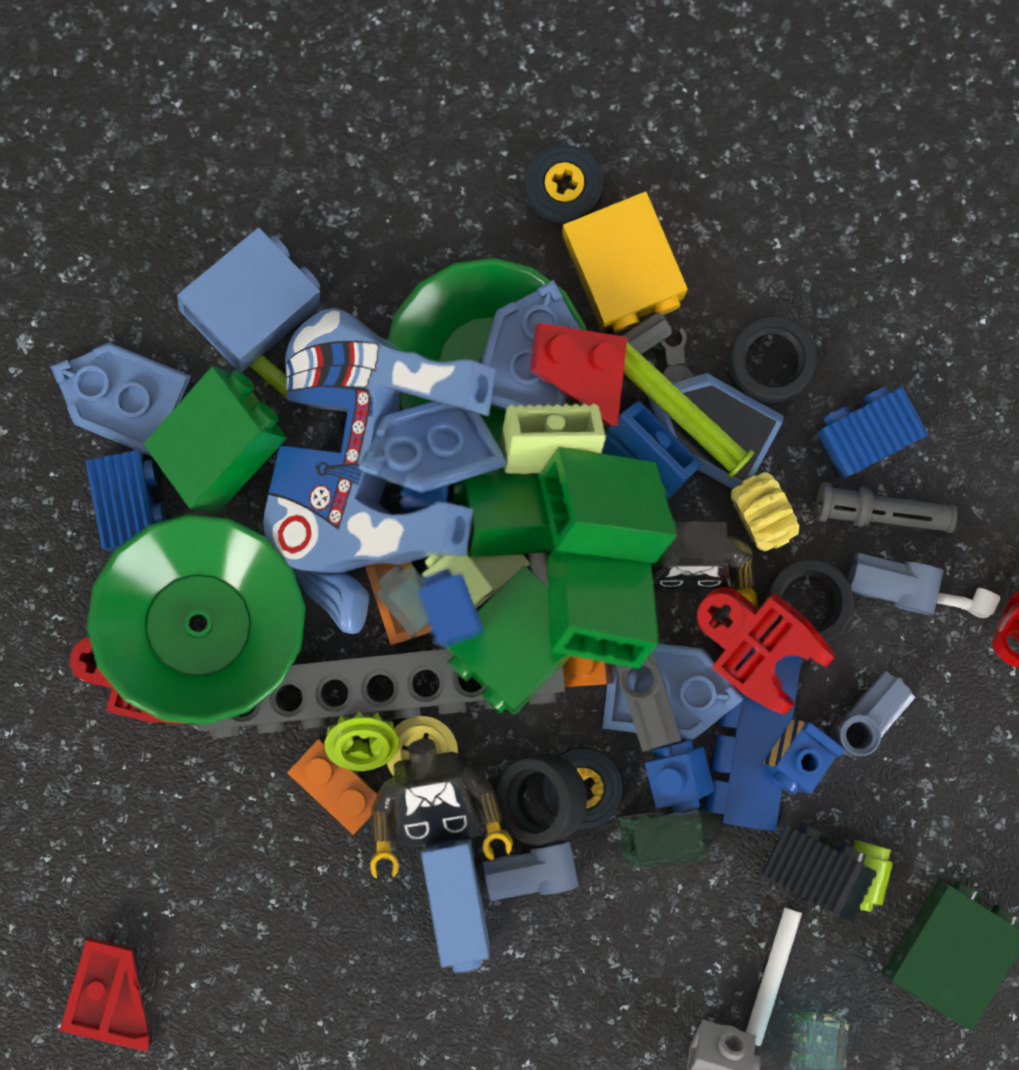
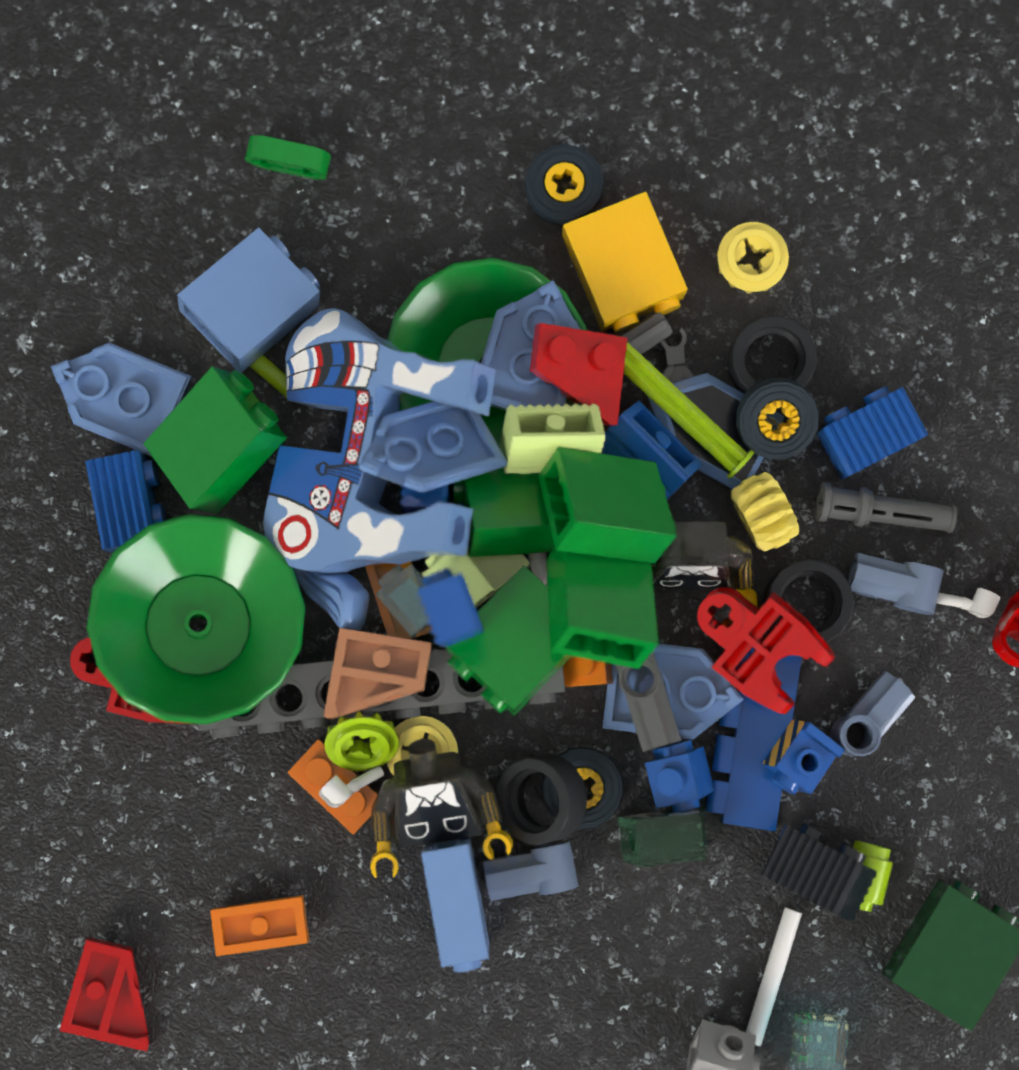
none -> orange plate [210,895,309,956]
none -> green beam [245,135,331,180]
none -> white hand [318,766,384,808]
none -> nougat wing [324,628,432,719]
none -> light yellow gear [717,222,789,294]
none -> black bush [736,378,819,459]

